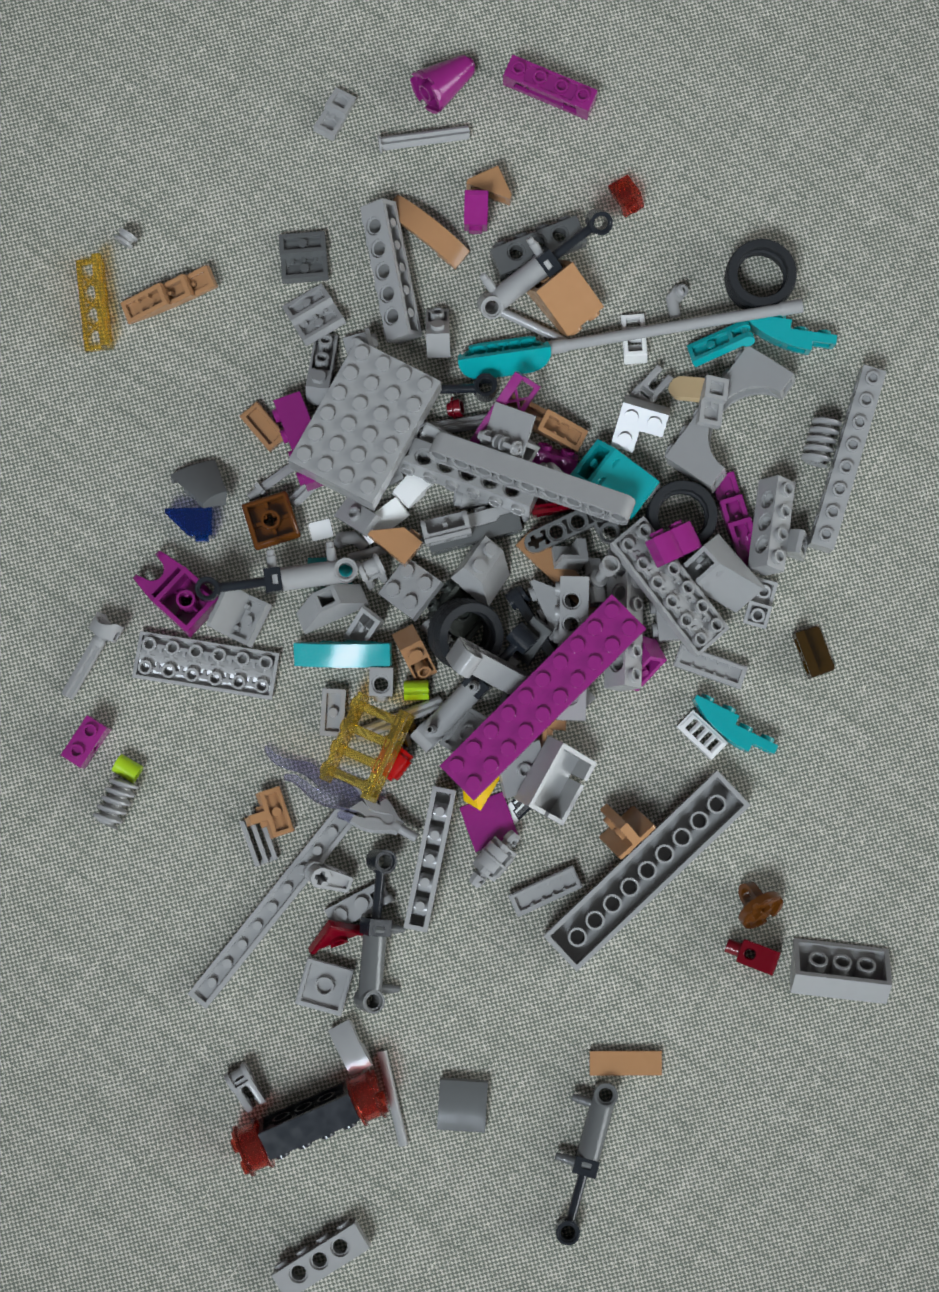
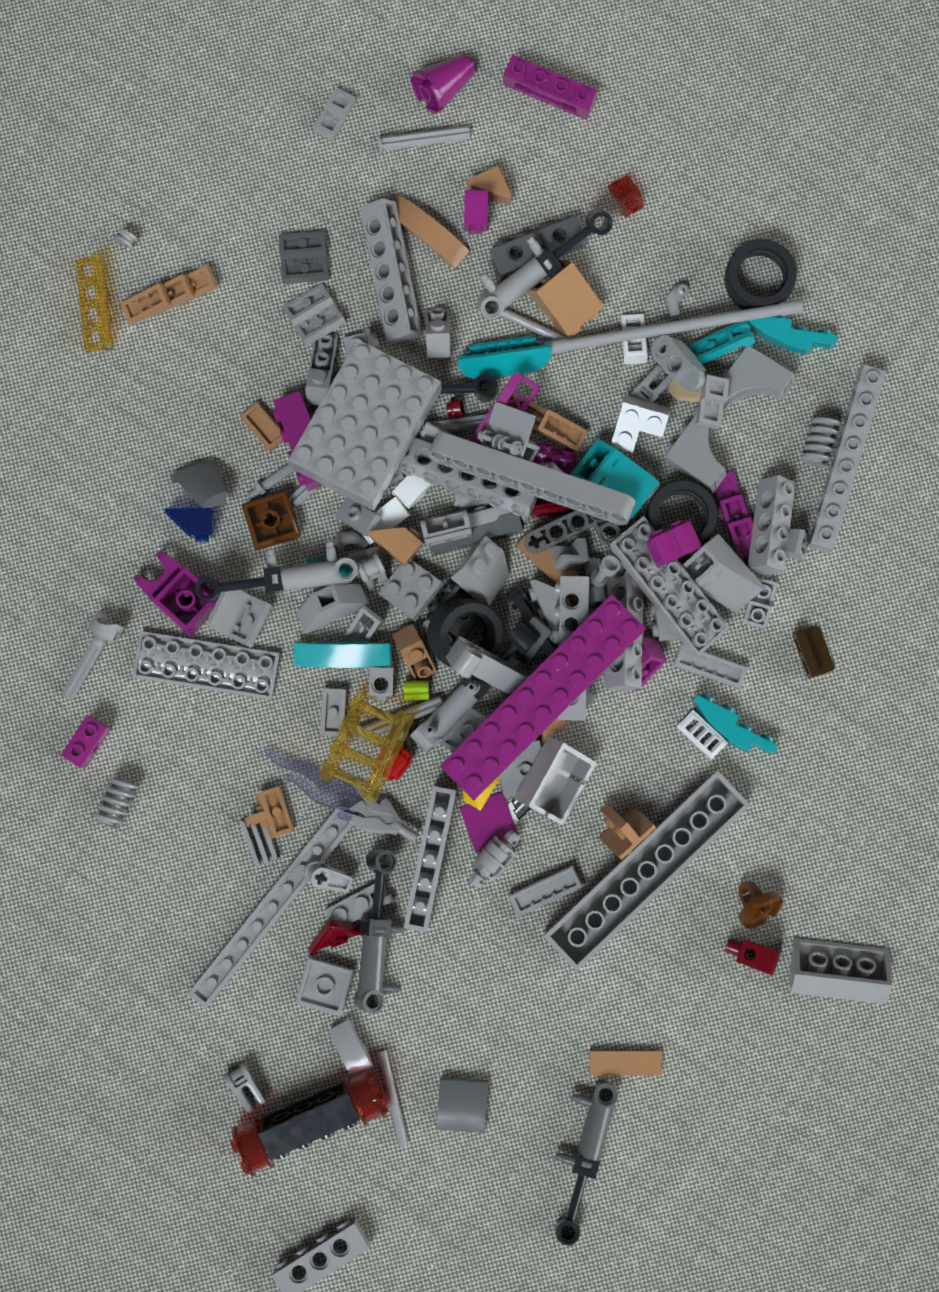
lime piece [111,754,143,783] -> none
white sticker [309,519,333,541] -> none
none -> light grey piece [652,335,706,392]

